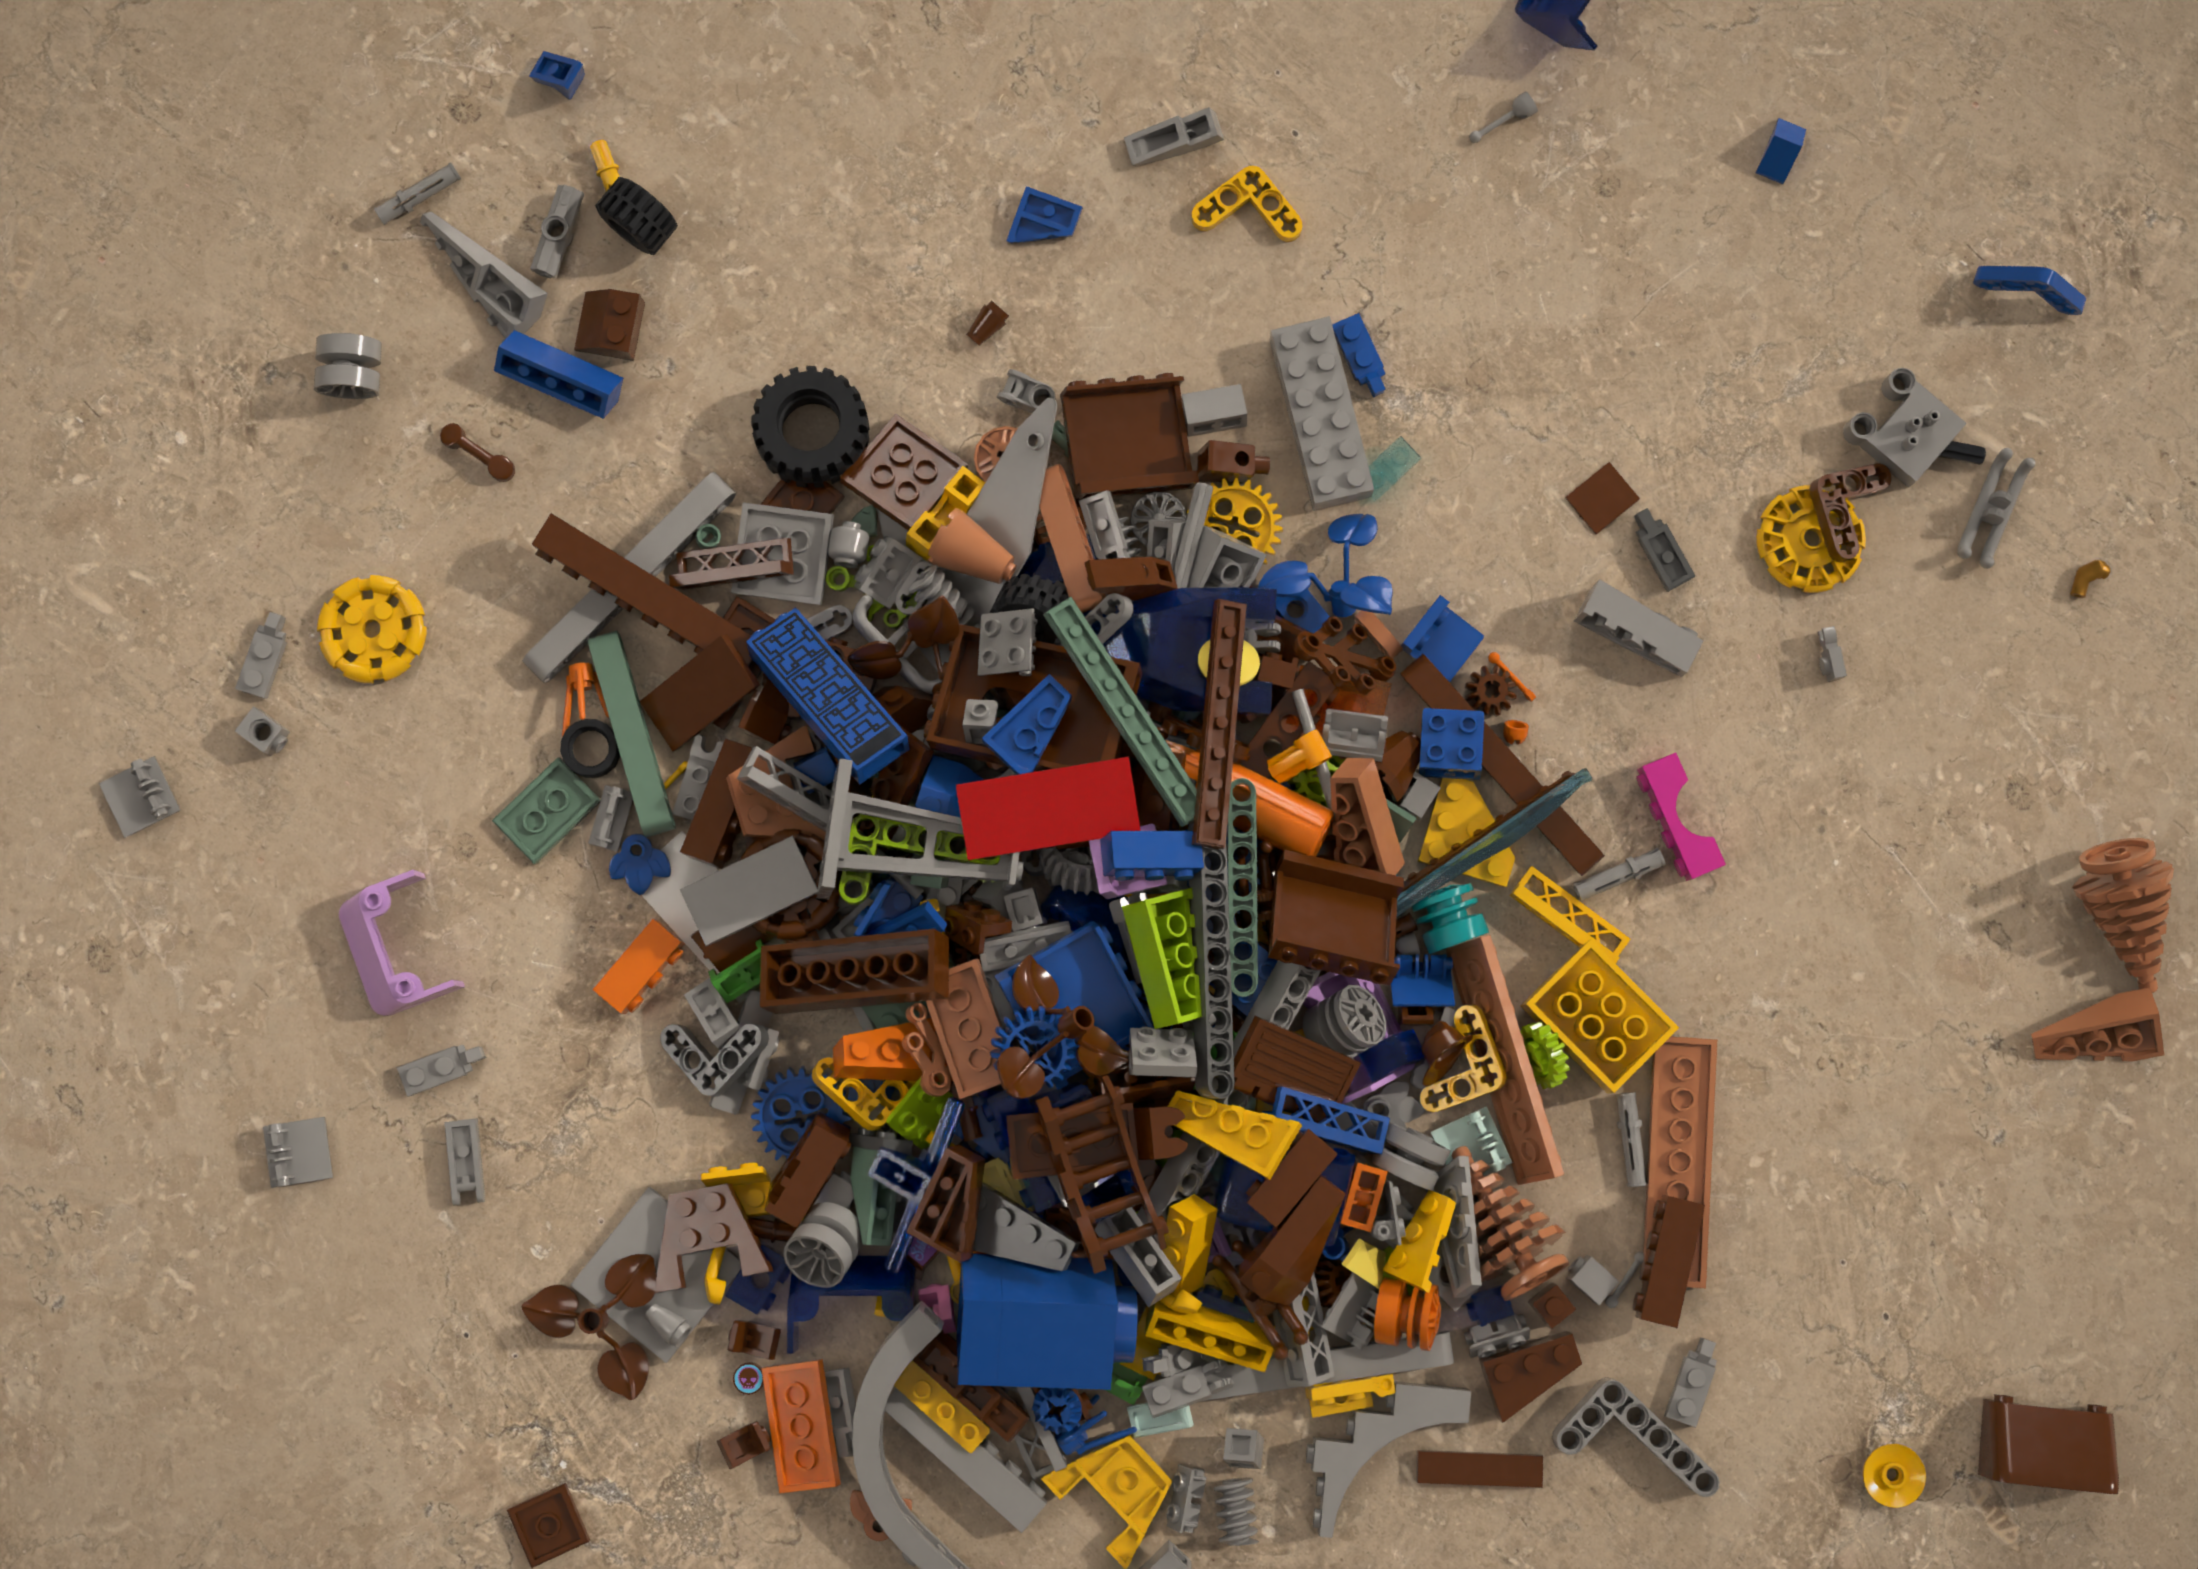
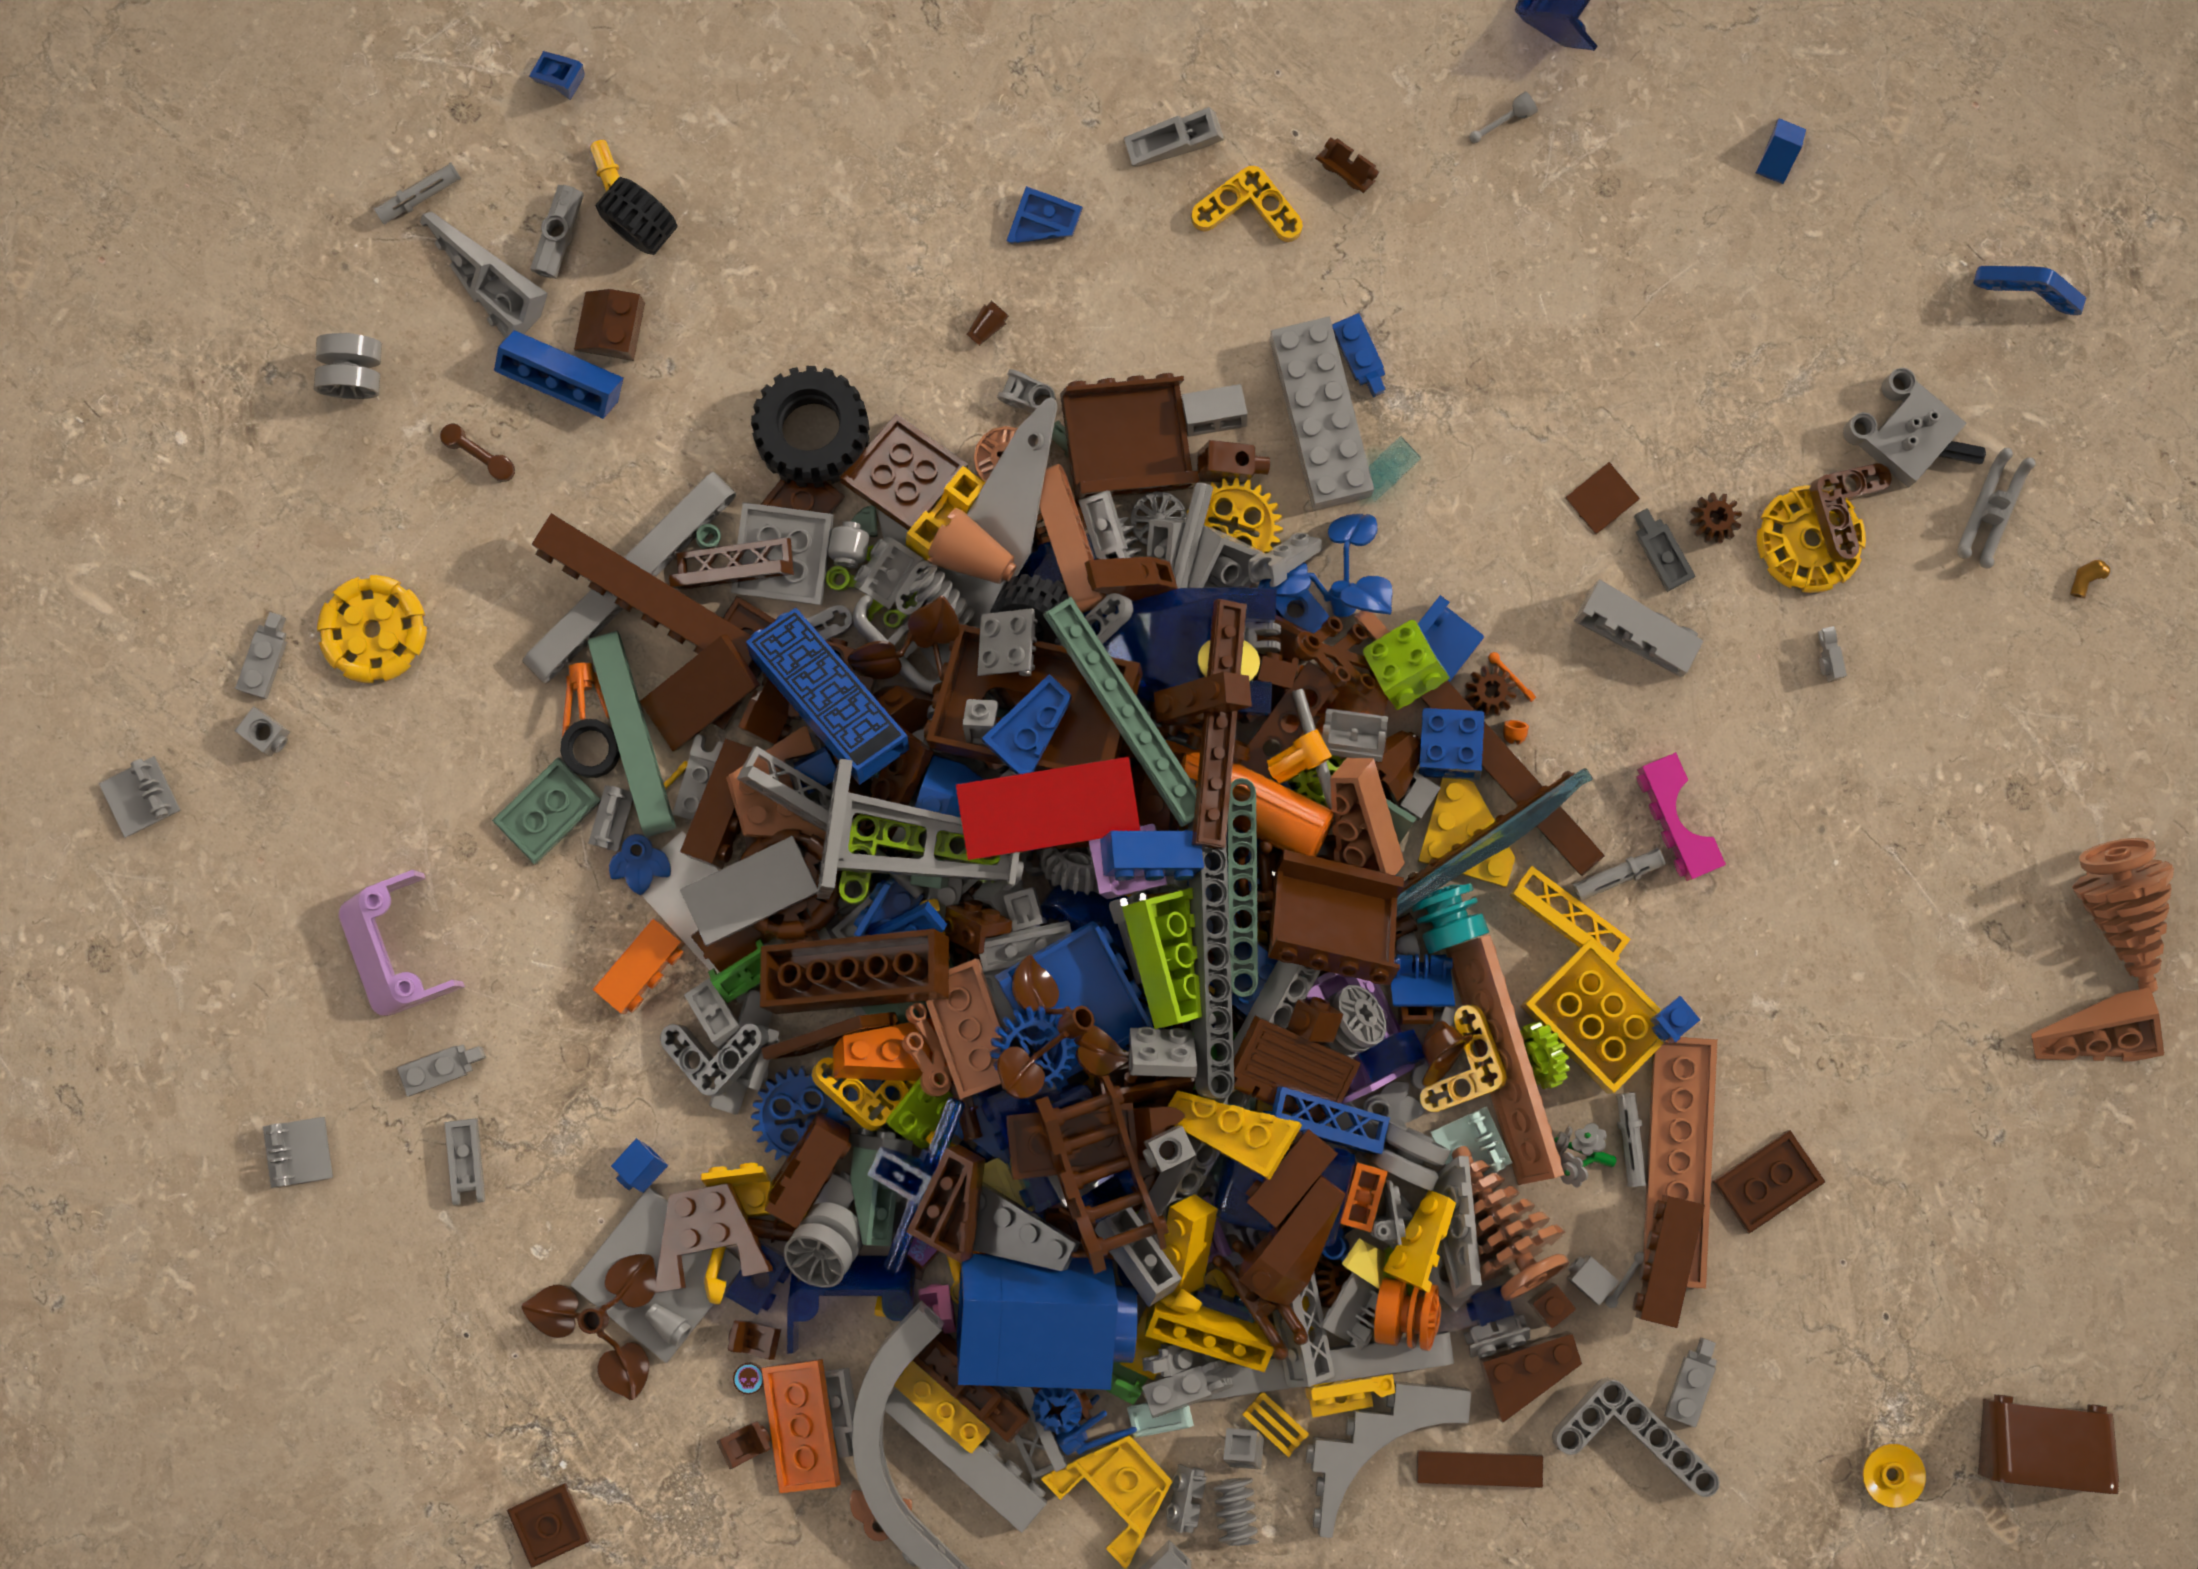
none -> blue brick [611,1138,668,1193]
none -> reddish brown tile [761,1012,898,1060]
none -> light grey brick [1142,1125,1196,1172]
none -> reddish brown arch [1154,671,1252,727]
none -> yellow tile [1242,1392,1309,1458]
none -> light grey plate [1248,533,1322,587]
none -> reddish brown brick [1287,997,1344,1043]
none -> reddish brown hinge [1315,137,1379,193]
none -> lime bracket [1363,620,1450,710]
none -> light grey plant [1554,1123,1617,1188]
none -> blue bracket [1650,996,1700,1044]
none -> reddish brown gear [1689,492,1742,545]
none -> reddish brown tile [1712,1130,1825,1234]

